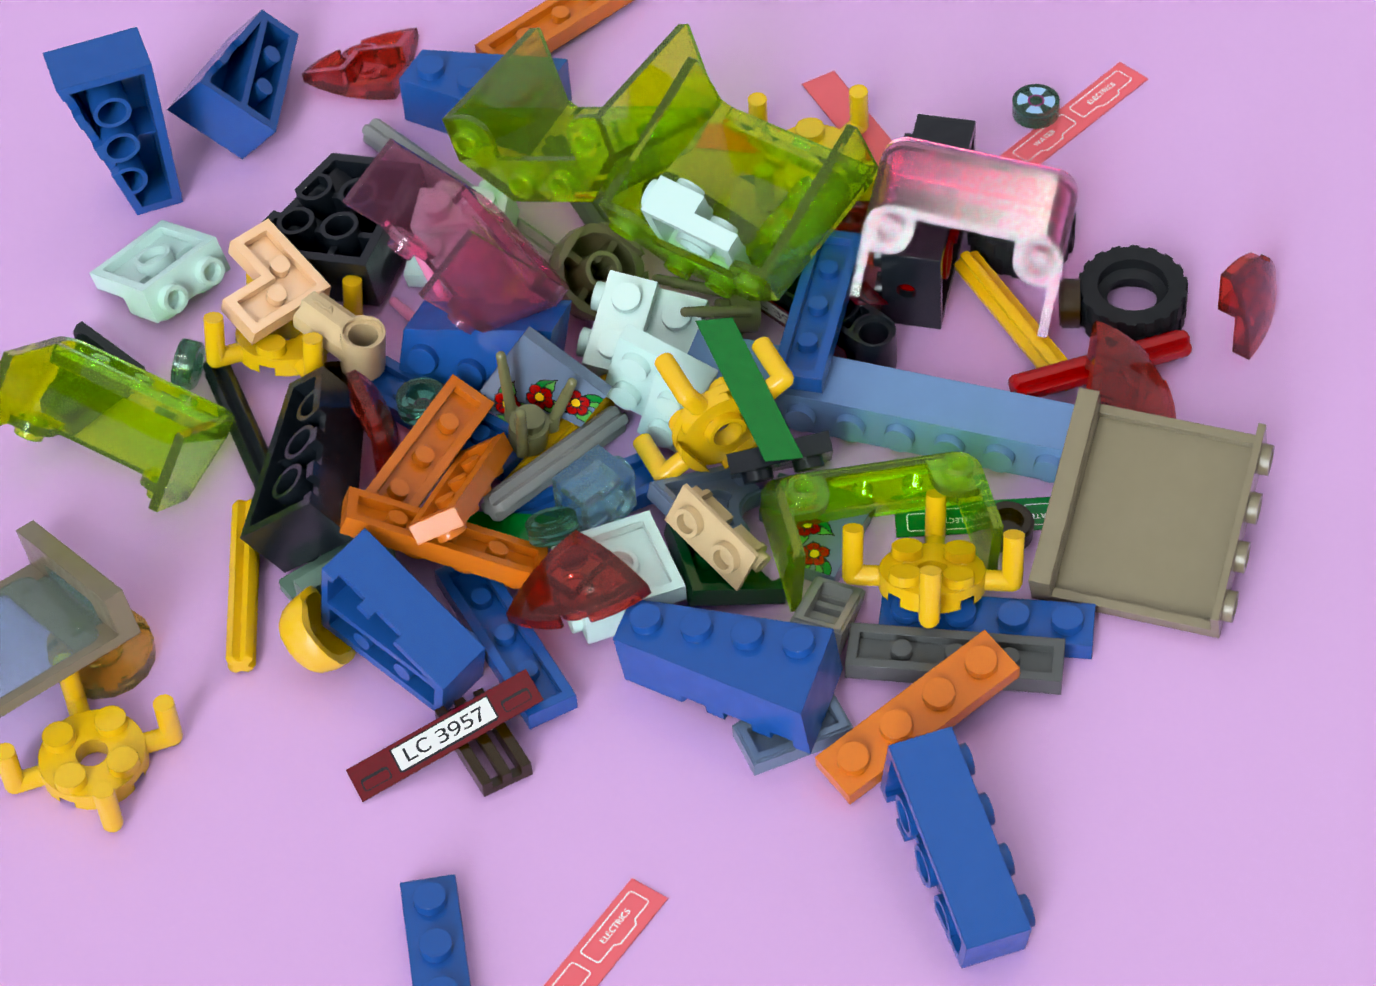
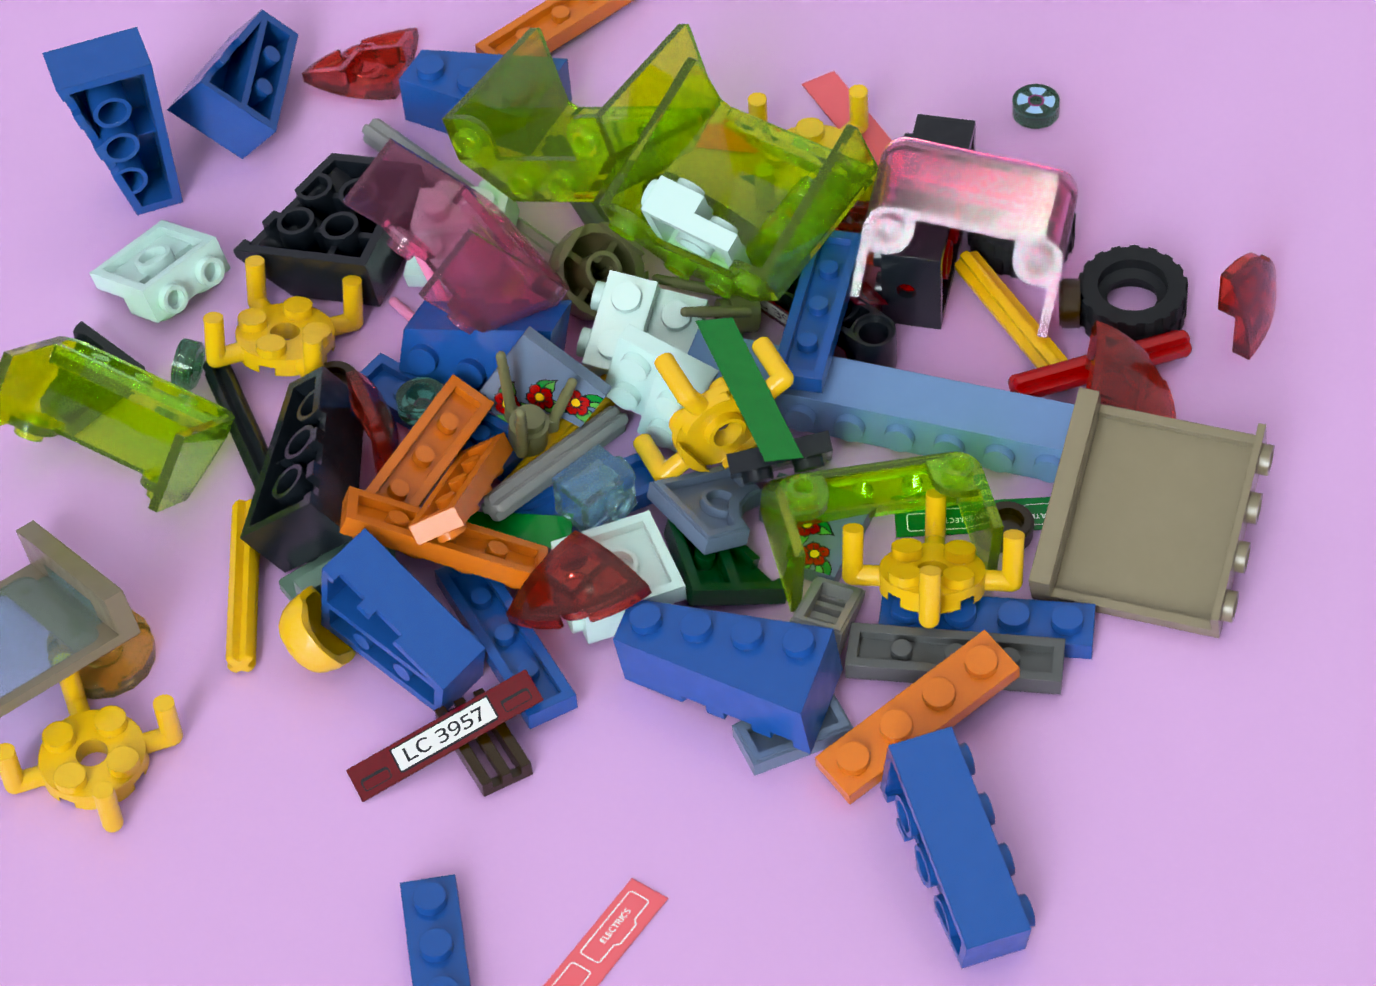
light nougat plate [221,219,331,345] -> none
tan piece [293,291,386,382] -> none
clear green tile [525,506,580,547] -> none
tan hinge [664,483,771,591] -> none
coral sticker [1000,62,1148,174] -> none

